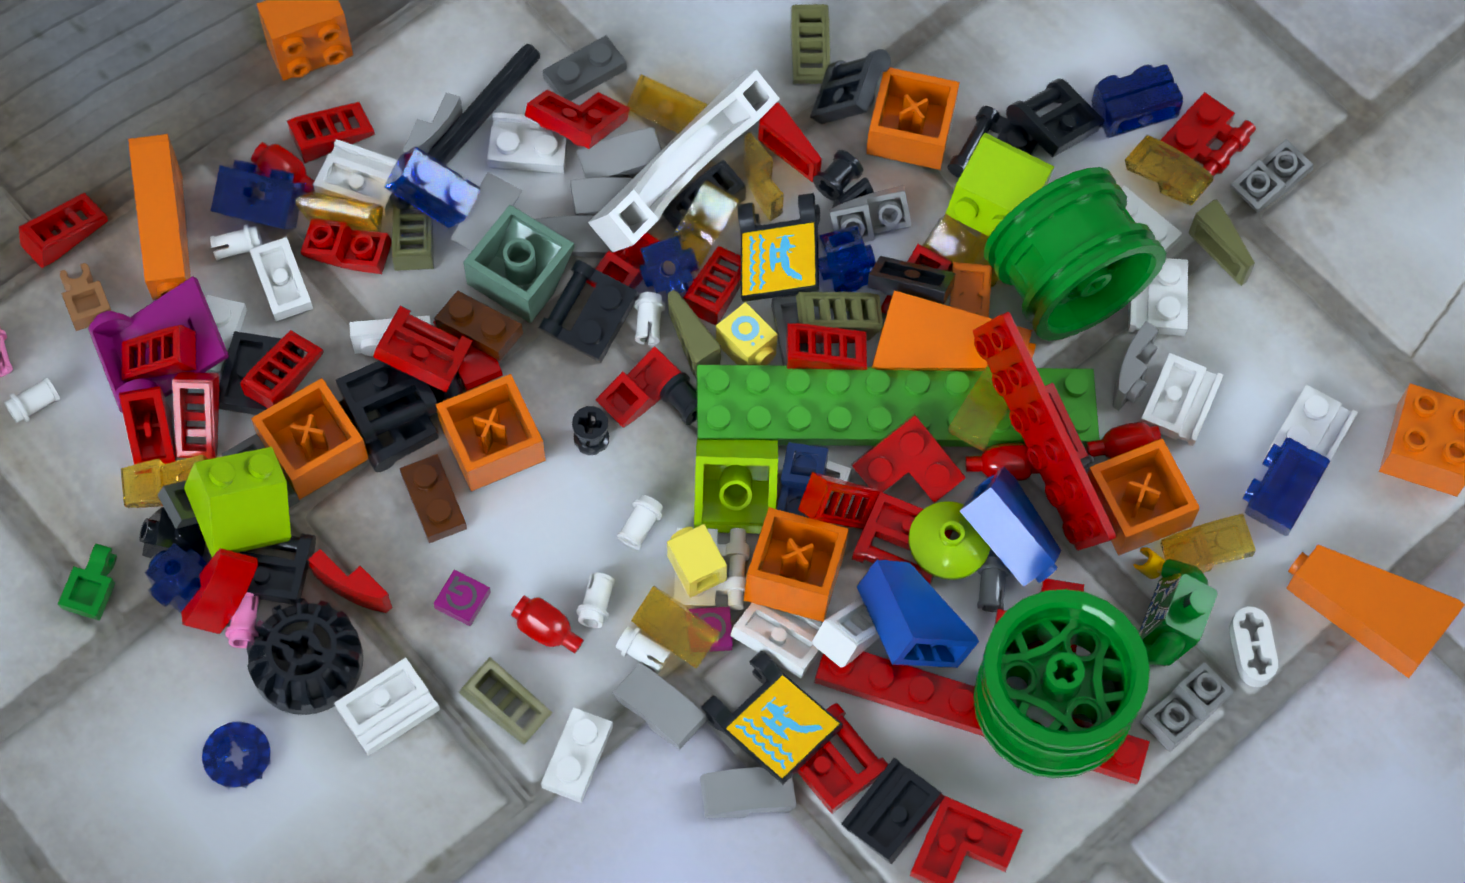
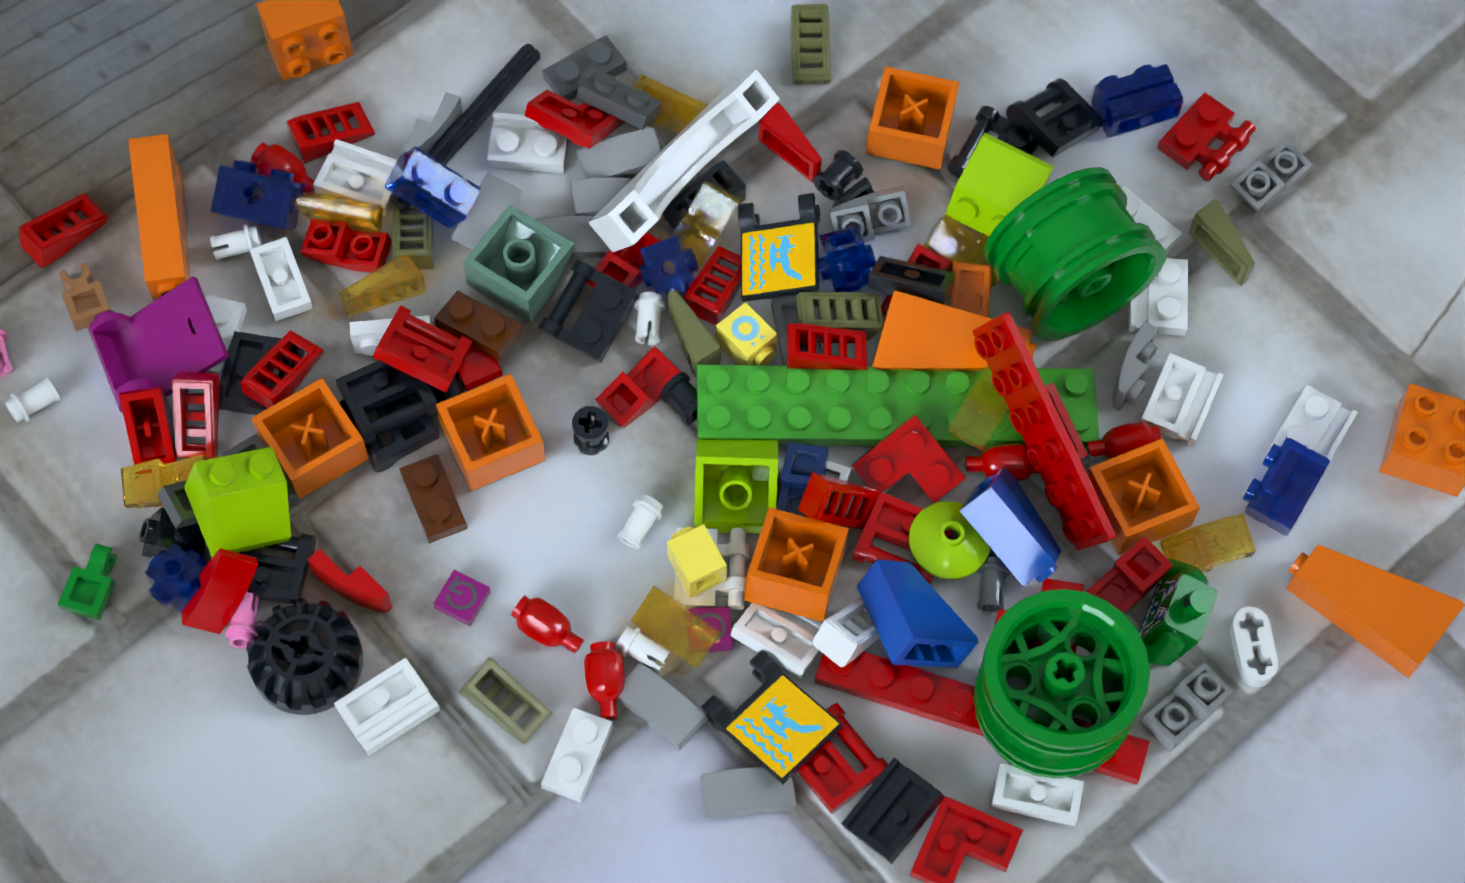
red slope [122,325,196,382] -> none
clear blue gear [202,722,271,790] -> none
white pin [576,572,615,628] -> none
clear yellow slope [743,132,784,221] -> none
black plate [810,49,891,124] -> none
clear yellow slope [1125,135,1214,206] -> none
none -> clear yellow slope [339,254,426,316]
none -> dark grey plate [576,71,662,130]
none -> red plant [584,641,625,720]
none -> white plate [991,763,1084,827]
none -> red slope [1086,535,1173,615]

